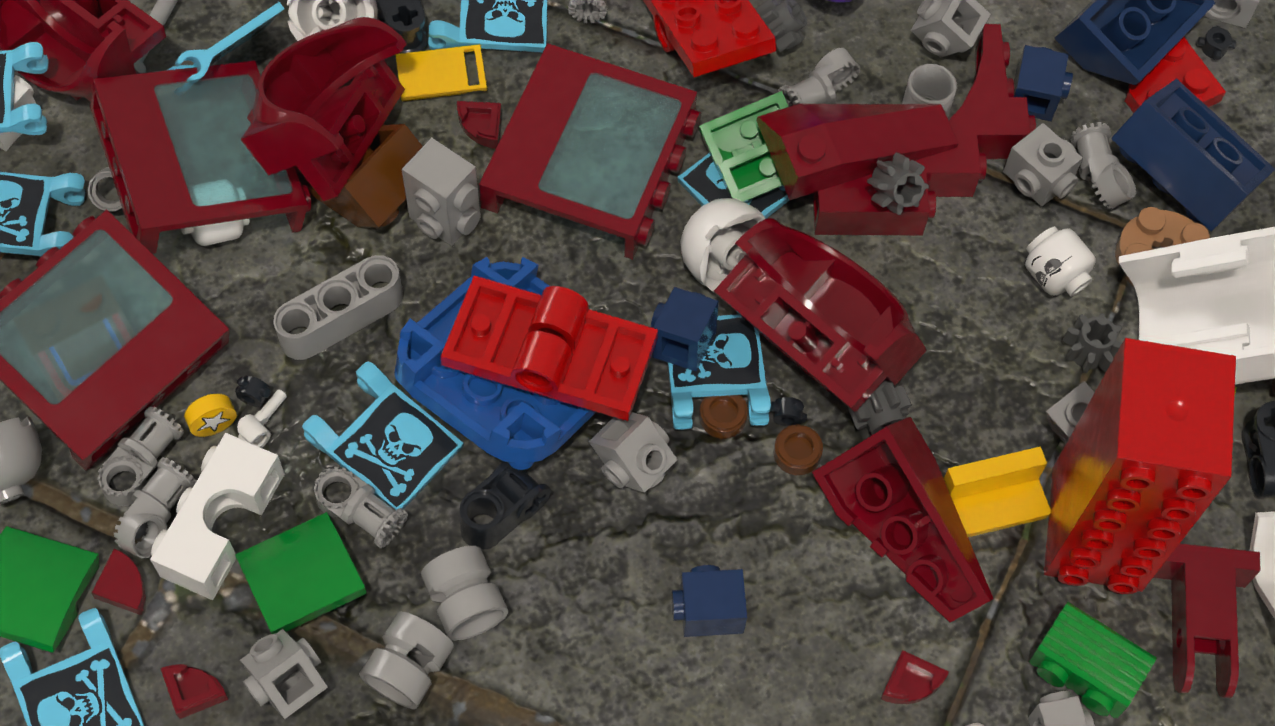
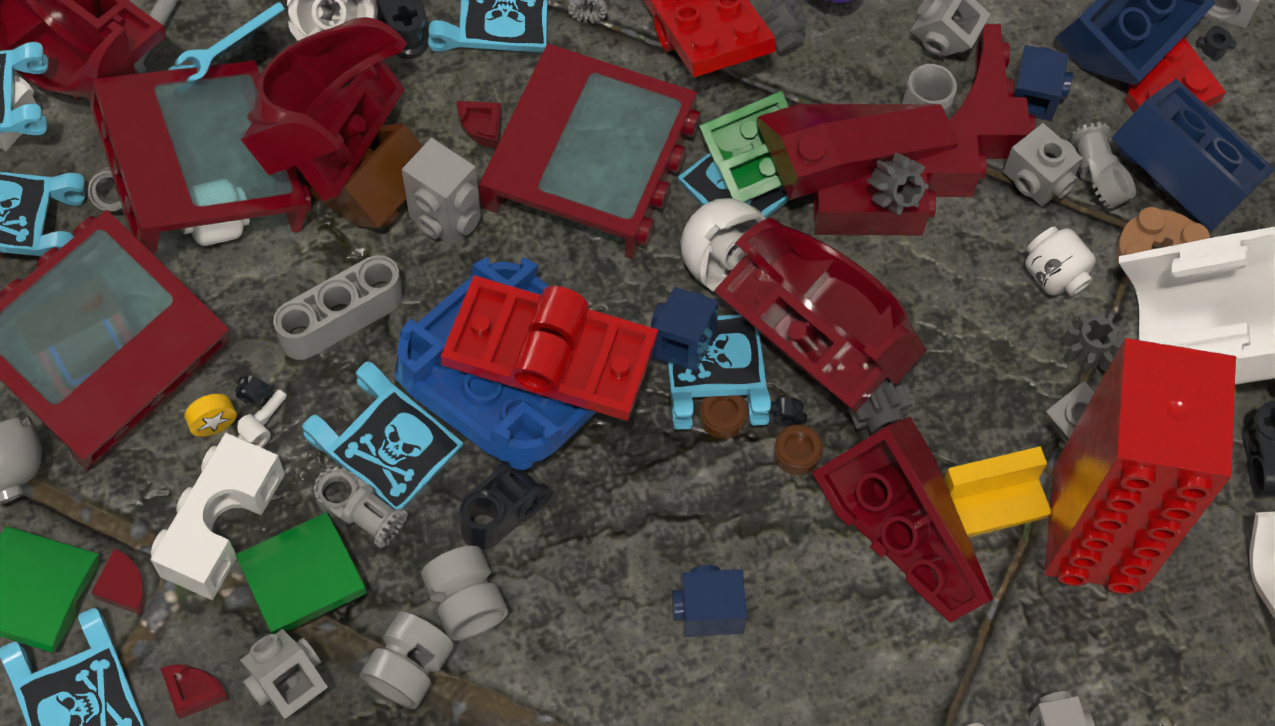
light grey connector [97,407,184,506] -> none
light grey connector [114,457,196,558] -> none
yellow piece [395,44,487,101] -> none
light grey brick [589,412,678,493] -> none
light grey connector [778,48,860,107] -> none
dark red tile [881,650,949,704] -> none
green brick [1029,601,1157,719] -> none
dark red piece [1153,544,1261,698] -> none

